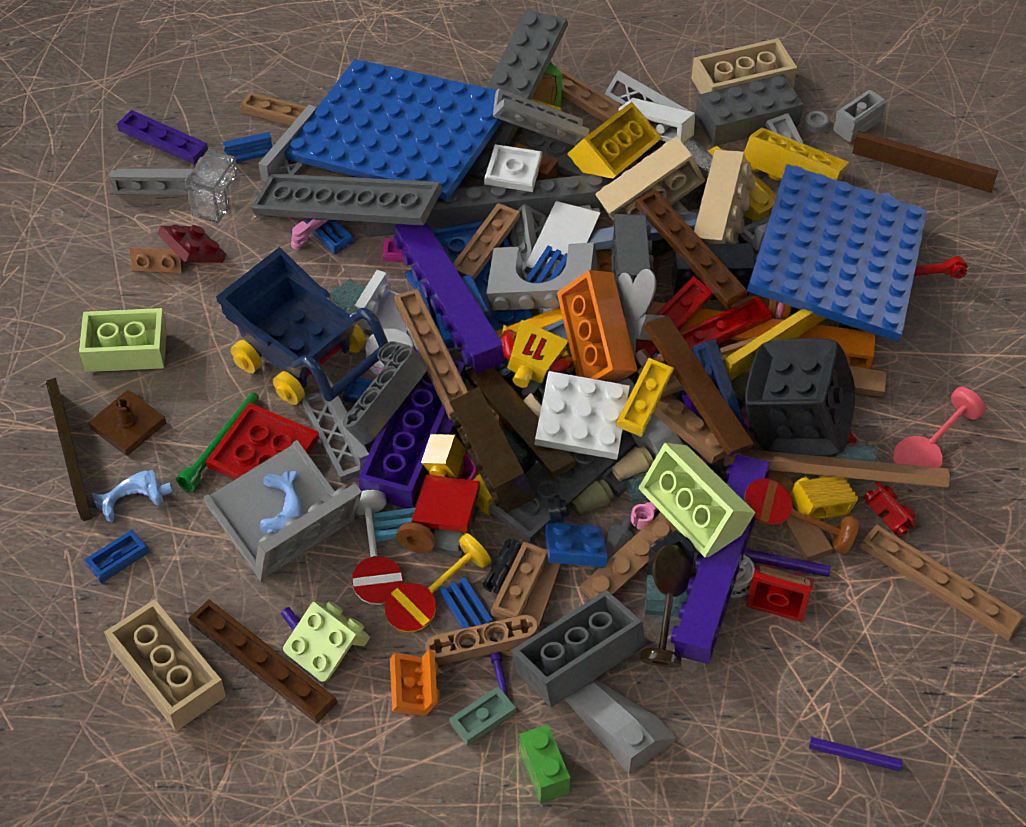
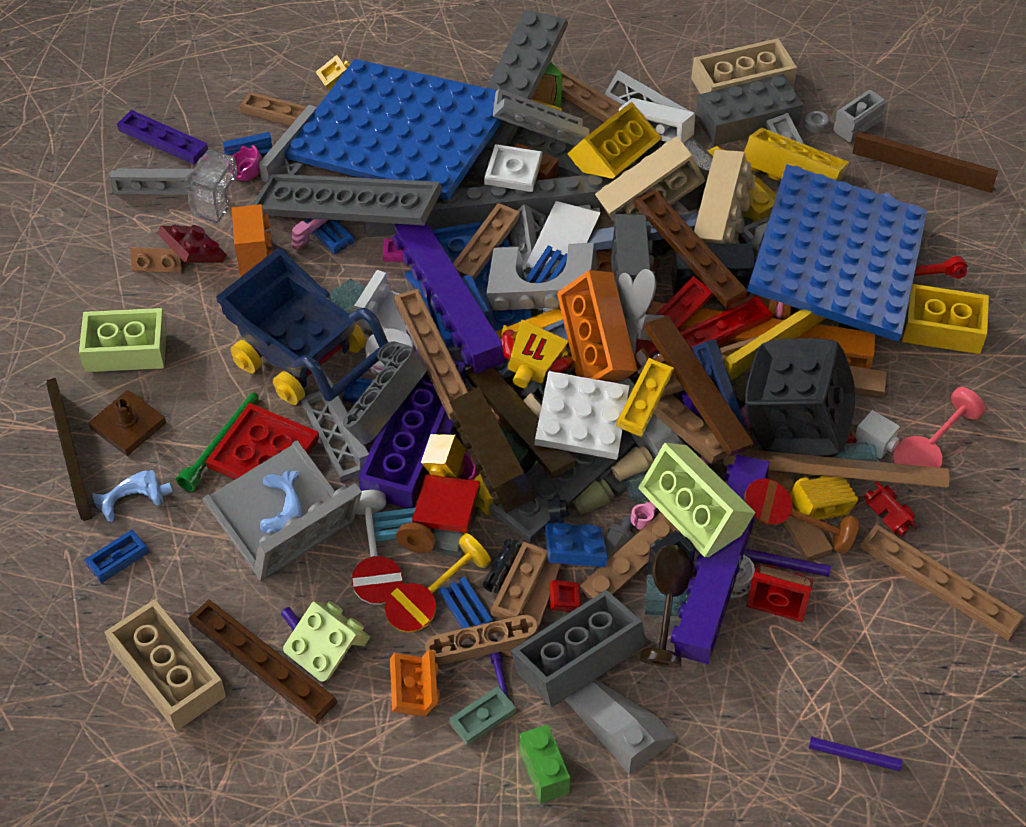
none -> dark pink hair [227,145,263,181]
none -> orange brick [231,204,273,277]
none -> yellow bracket [316,55,350,91]
none -> red tile [549,580,581,612]
none -> white brick [855,410,900,459]
none -> yellow brick [902,284,989,354]

